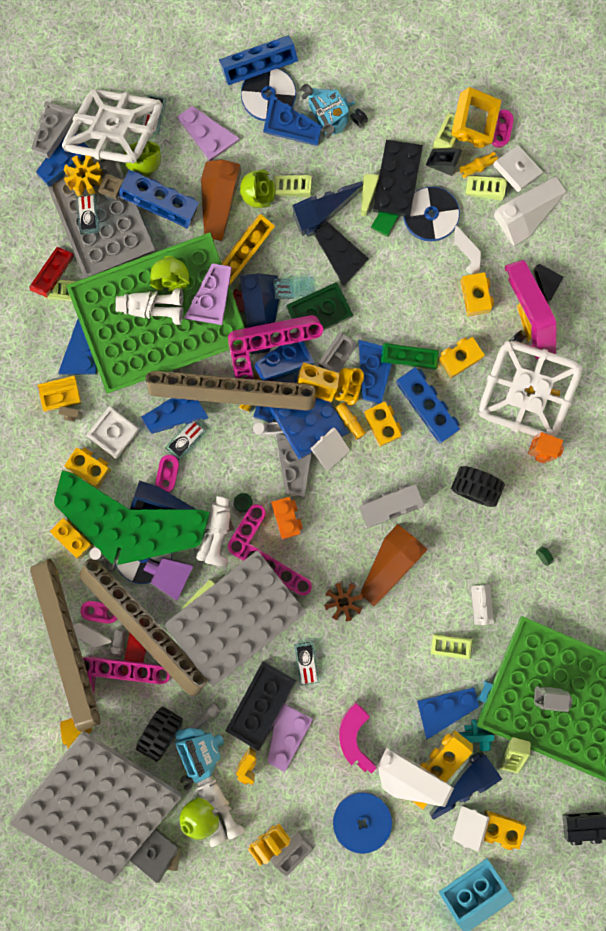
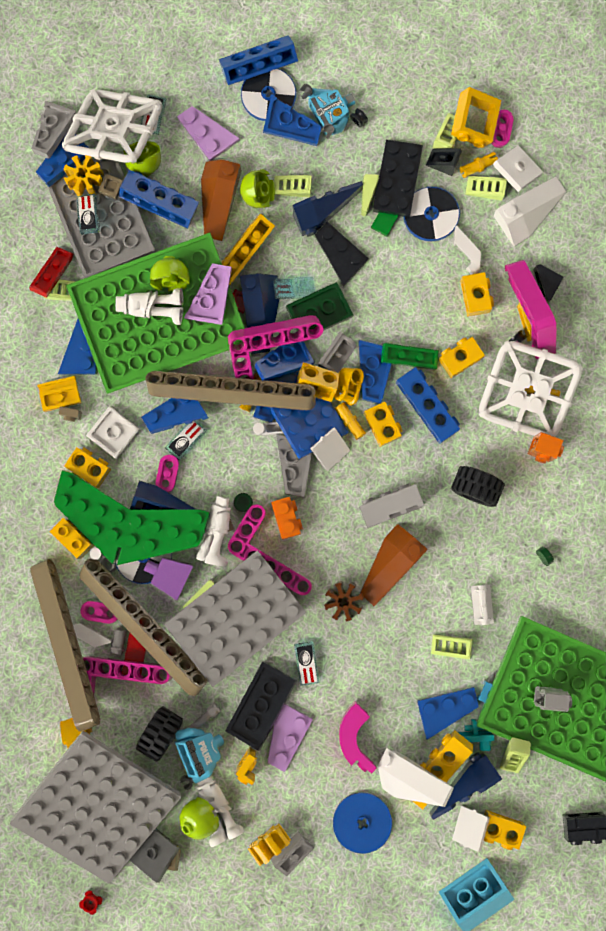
none -> red plate [79,890,103,915]

